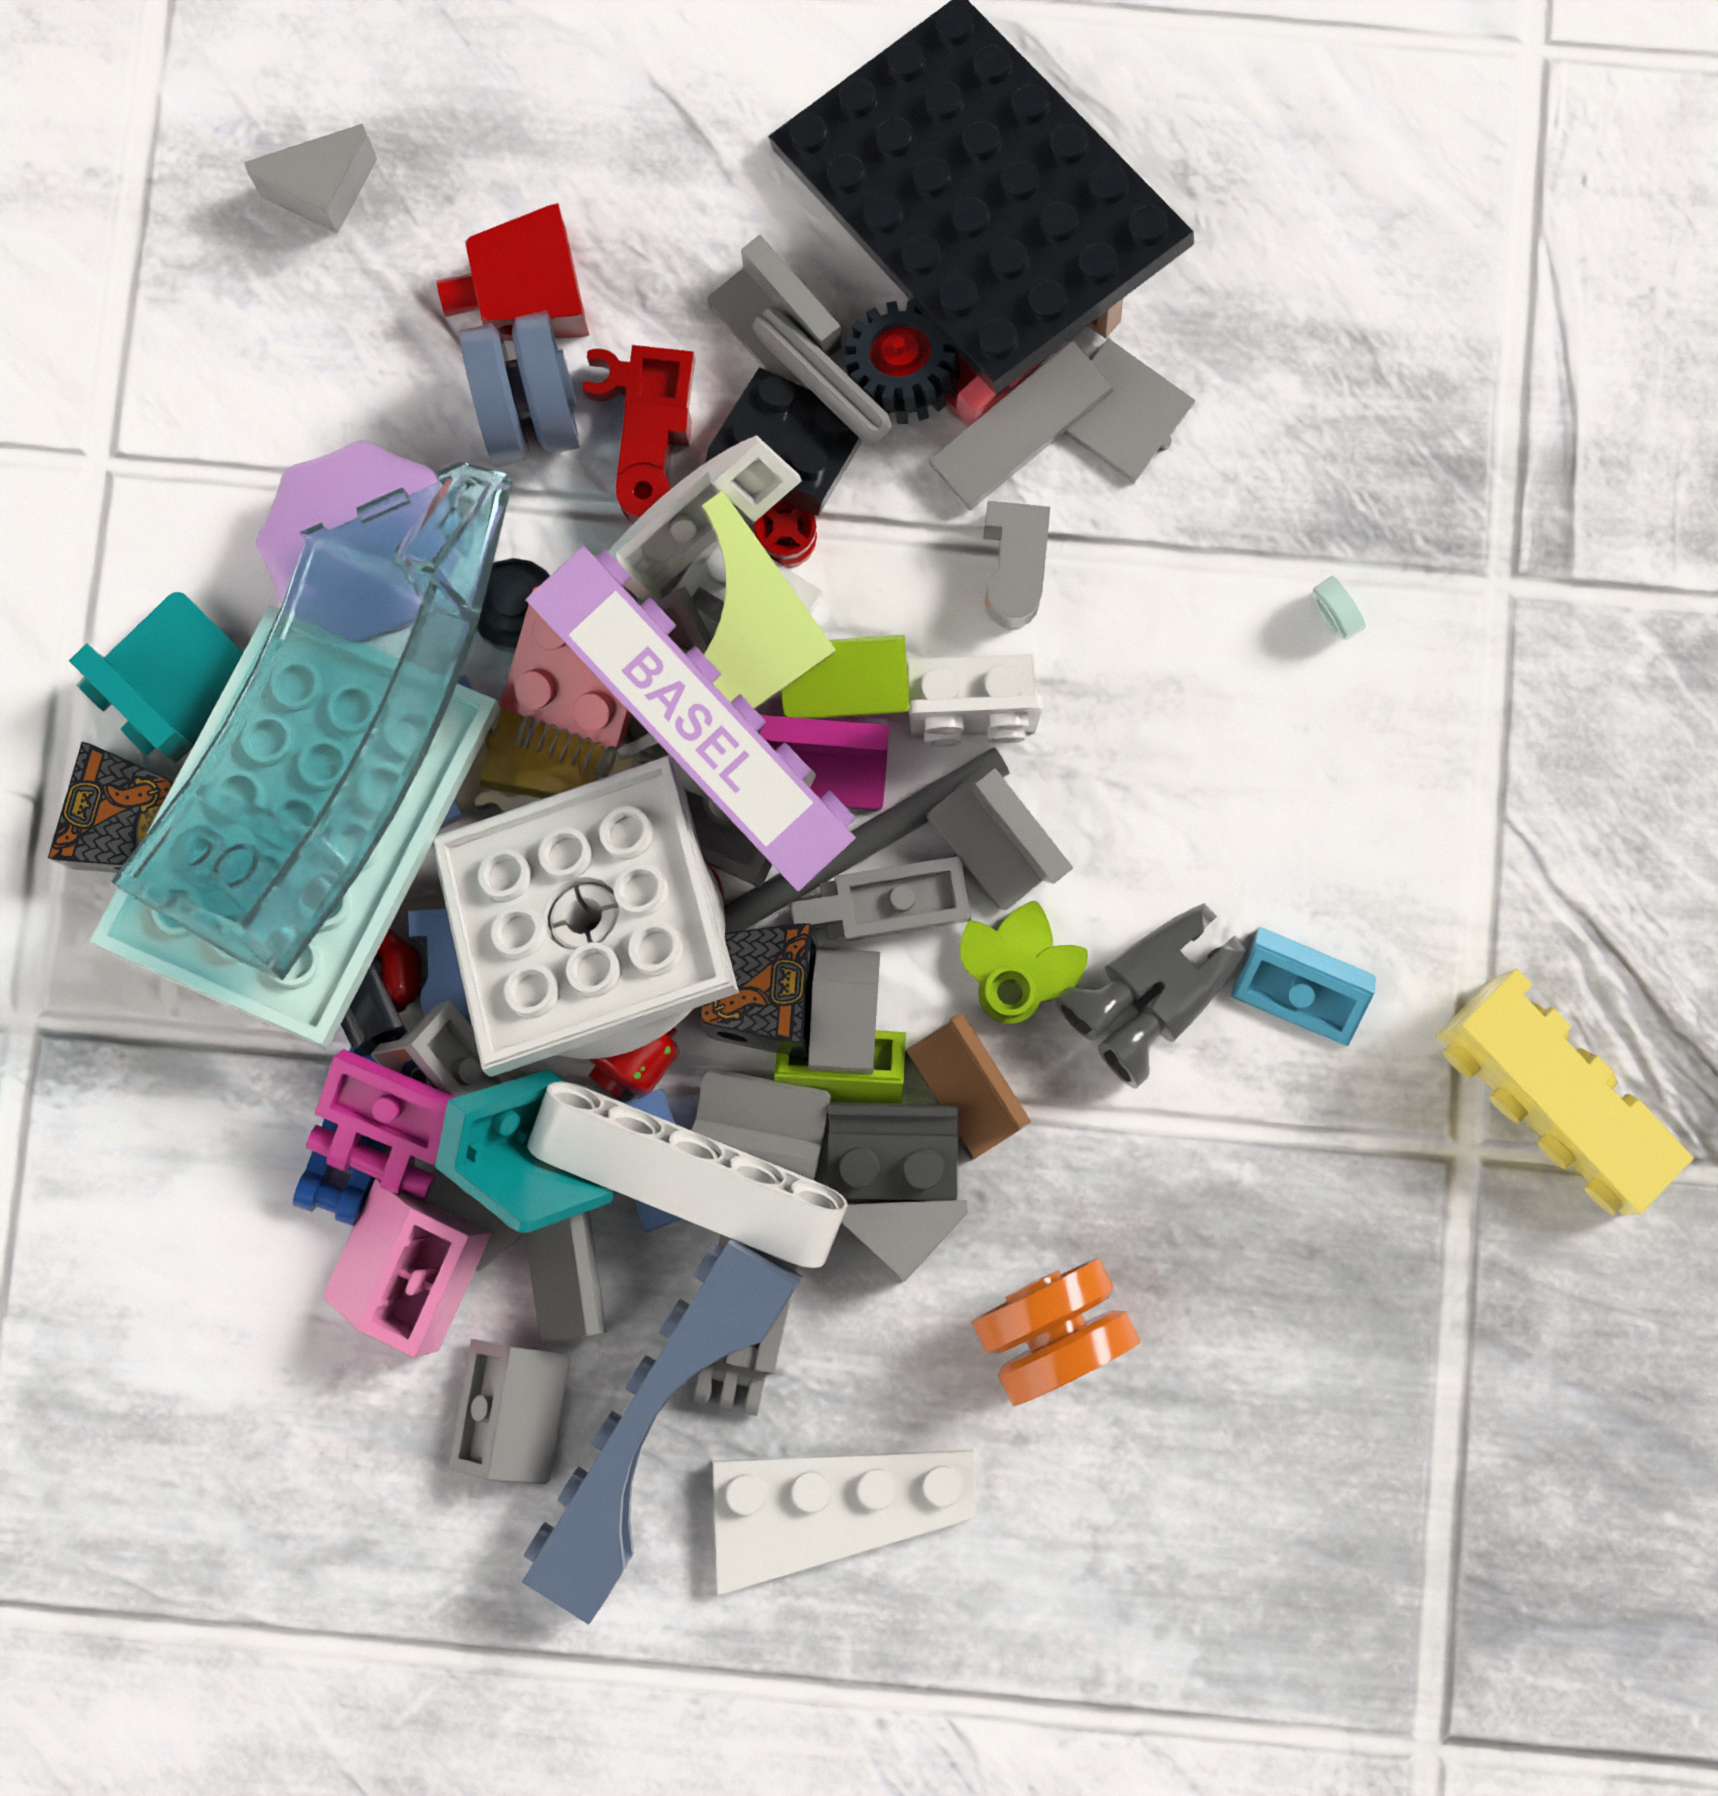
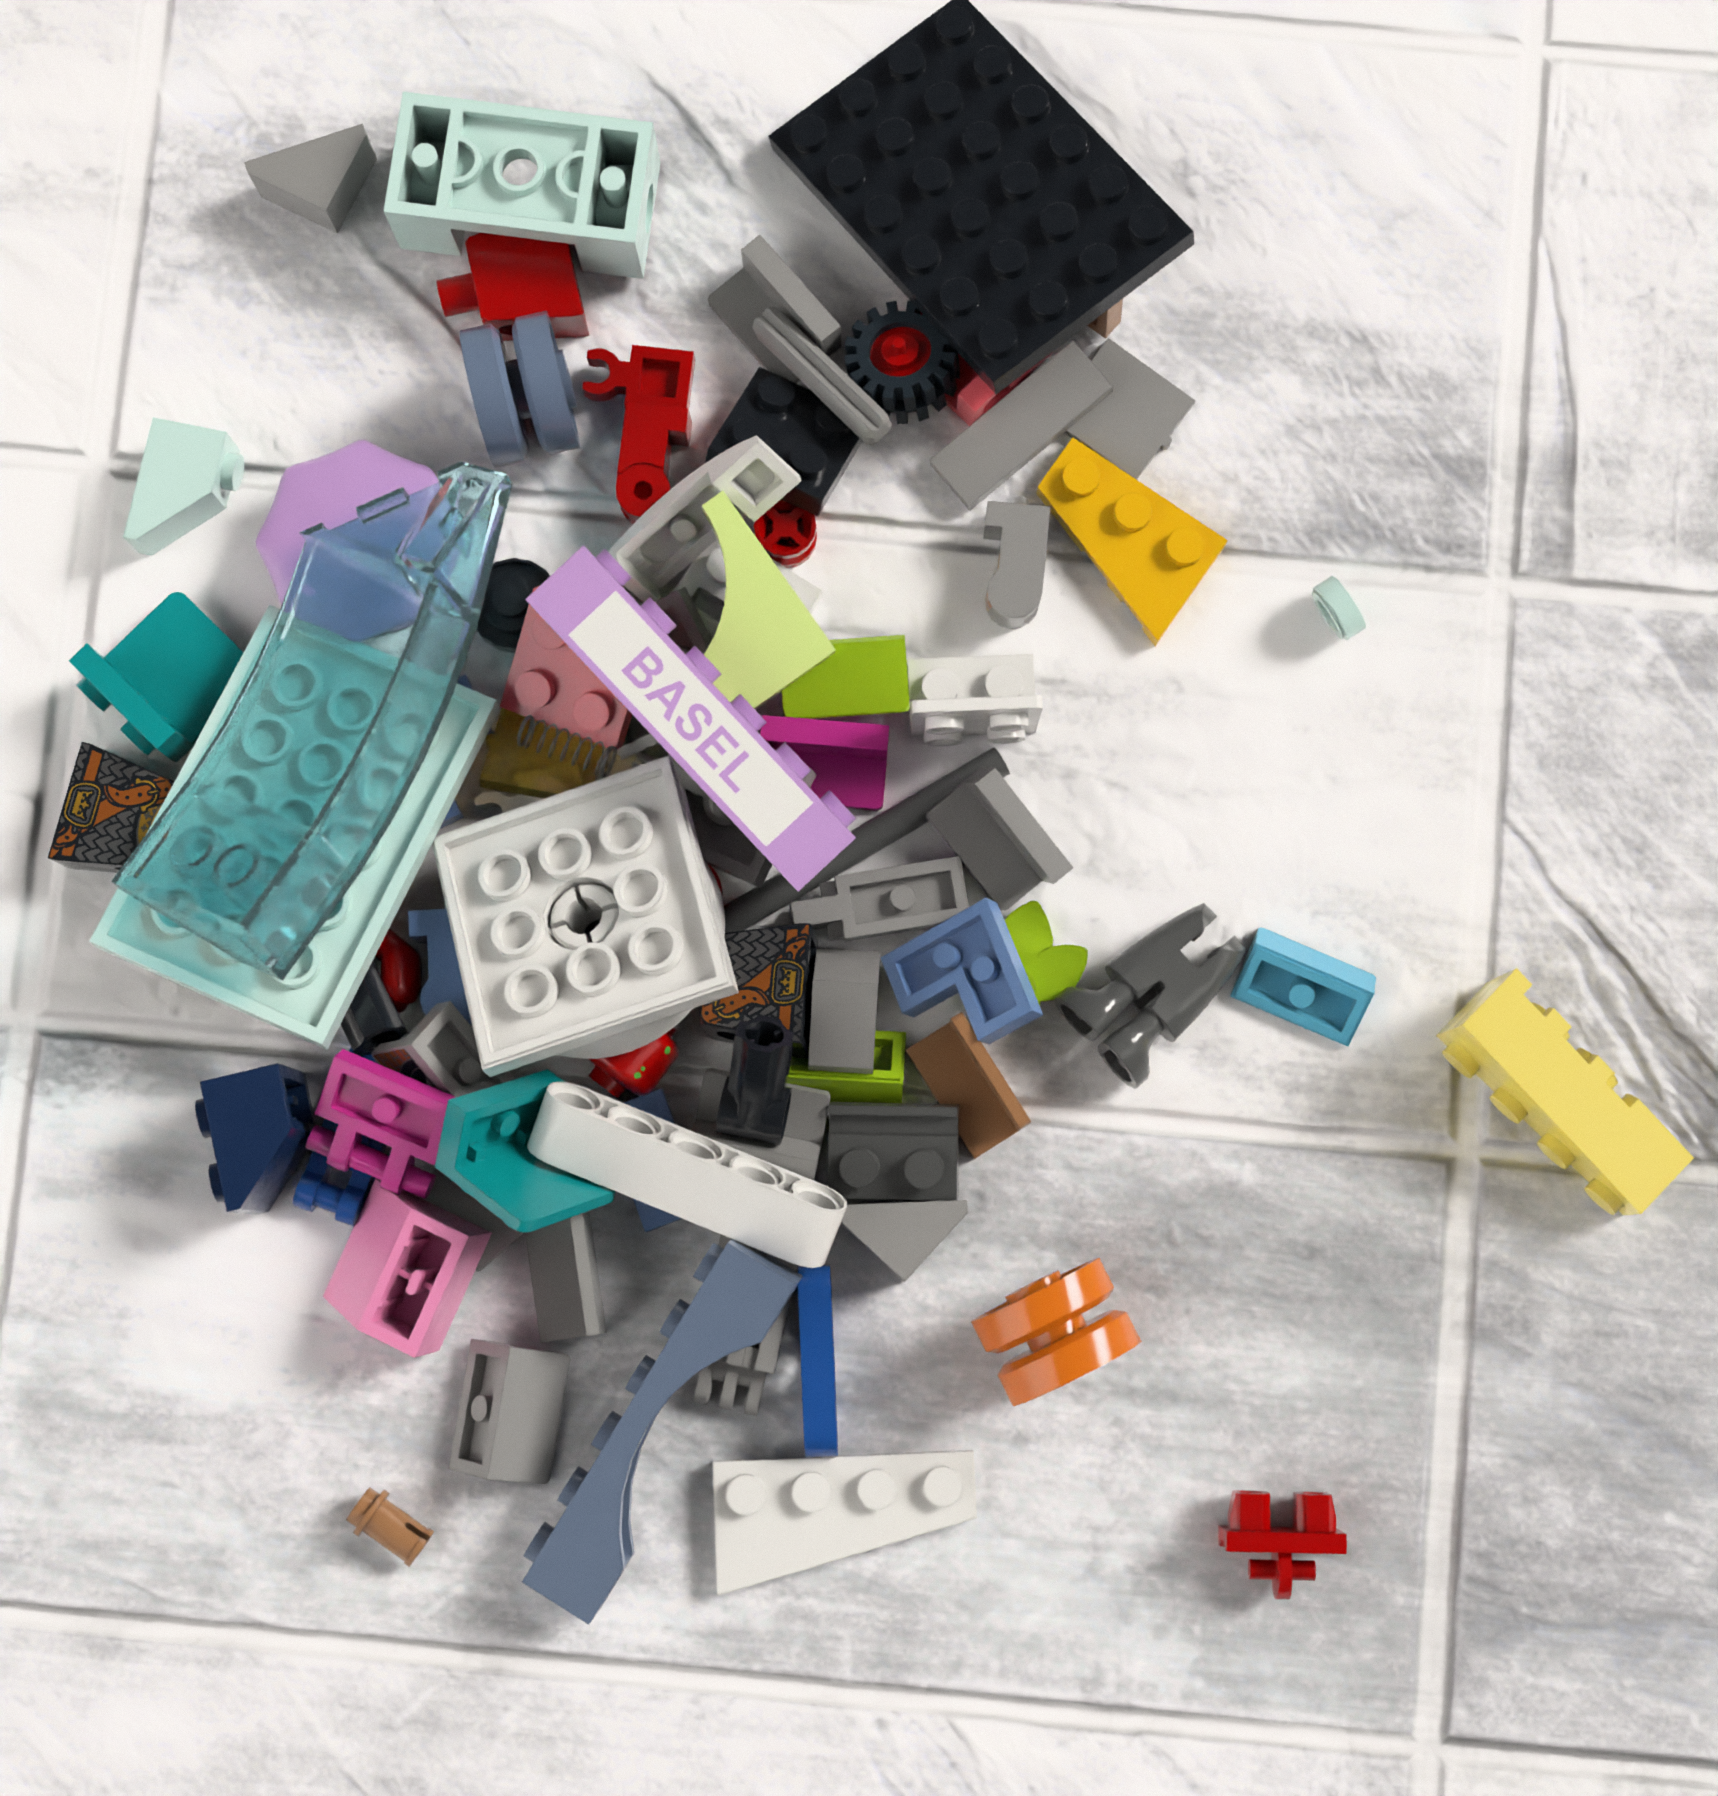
none -> light aqua slope [123,417,244,556]
none -> dark blue slope [195,1063,316,1215]
none -> medium nougat pin [346,1487,434,1567]
none -> light aqua plate [383,92,661,279]
none -> black piece [716,1015,794,1145]
none -> blue beam [798,1265,838,1458]
none -> medium blue plate [880,898,1043,1045]
none -> yellow wing [1036,437,1228,647]
none -> red hips [1218,1490,1347,1600]

